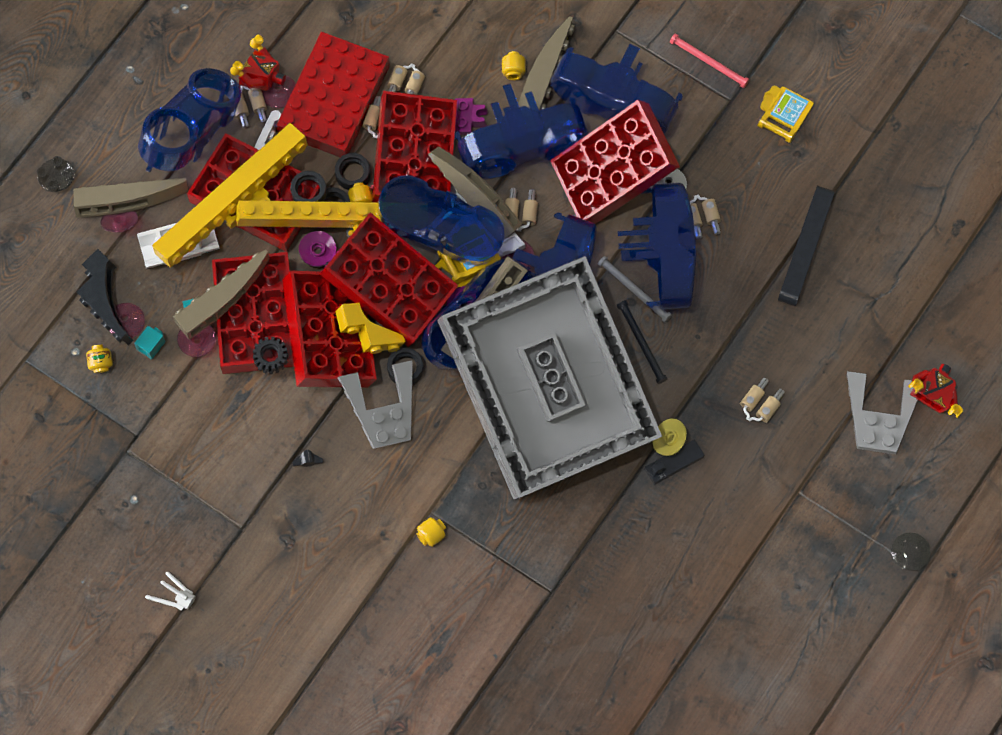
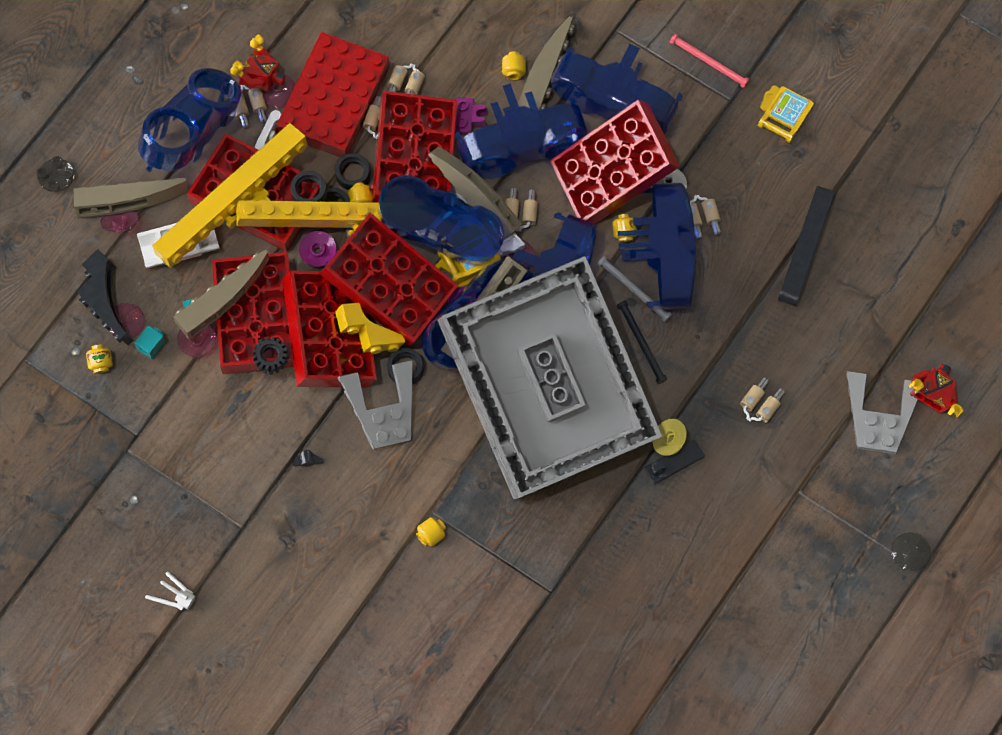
none -> yellow head [612,214,638,242]

